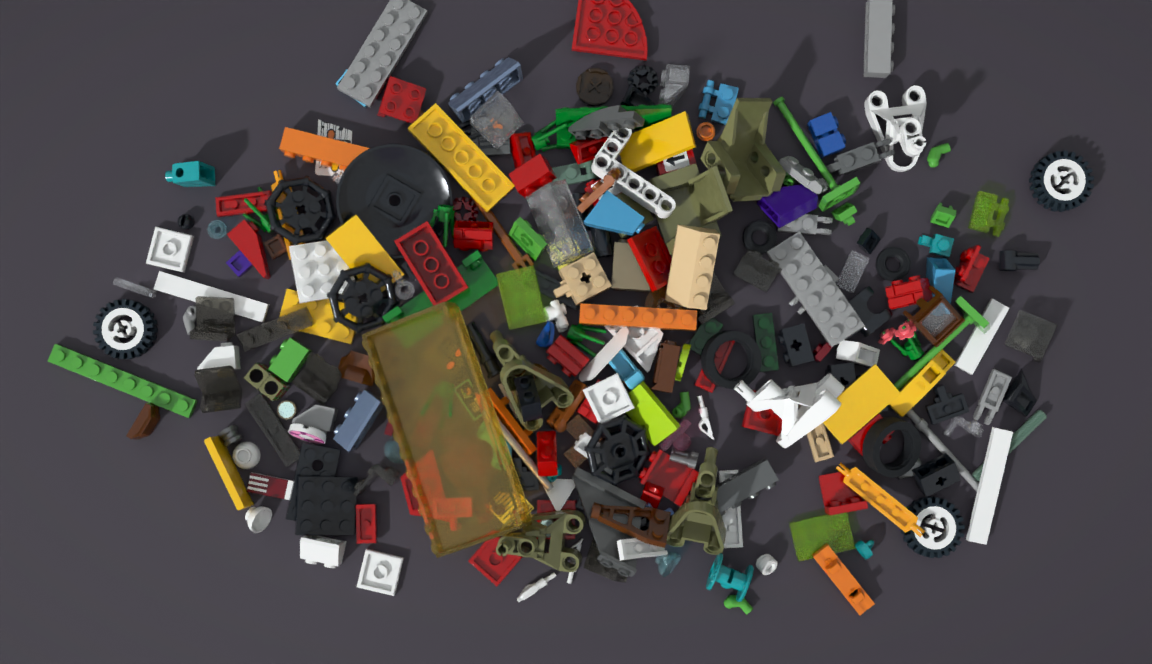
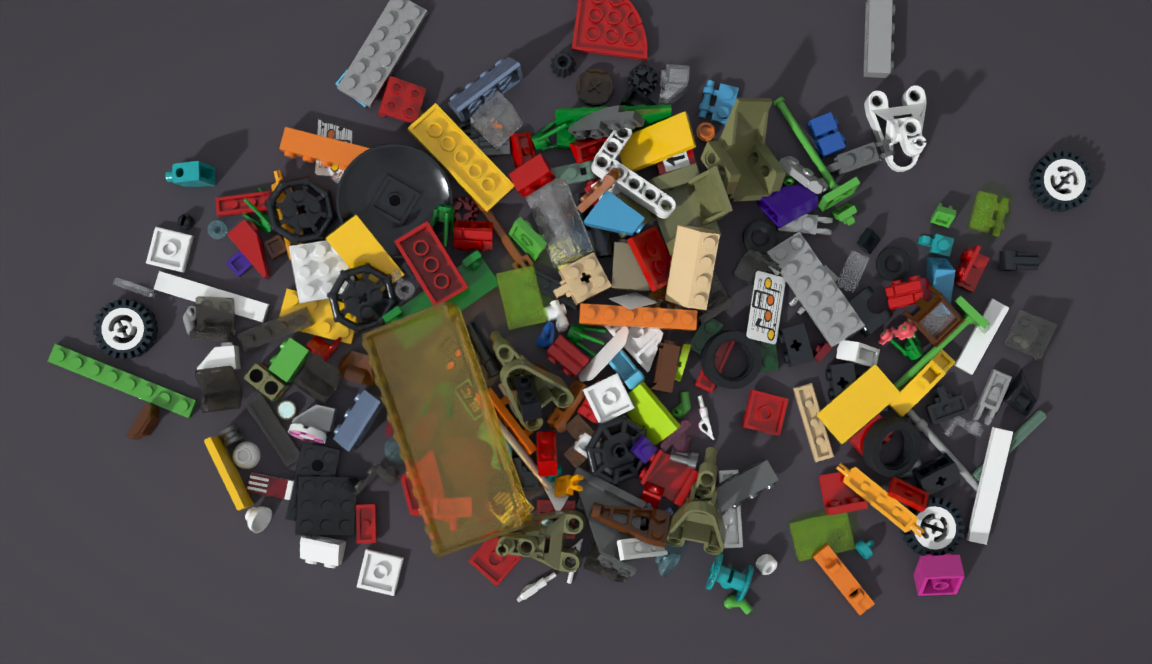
white connector [734,373,845,448] -> none
bright green arm [927,143,951,167] -> none
none -> red bracket [306,336,342,361]
none -> black piece [550,52,576,78]
none -> light orange plate [554,475,584,498]
none -> white sticker [609,292,658,309]
none -> dark purple plate [630,435,658,464]
none -> sticker [746,271,786,344]
none -> red plate [887,477,929,512]
none -> dark pink brick [914,553,965,596]

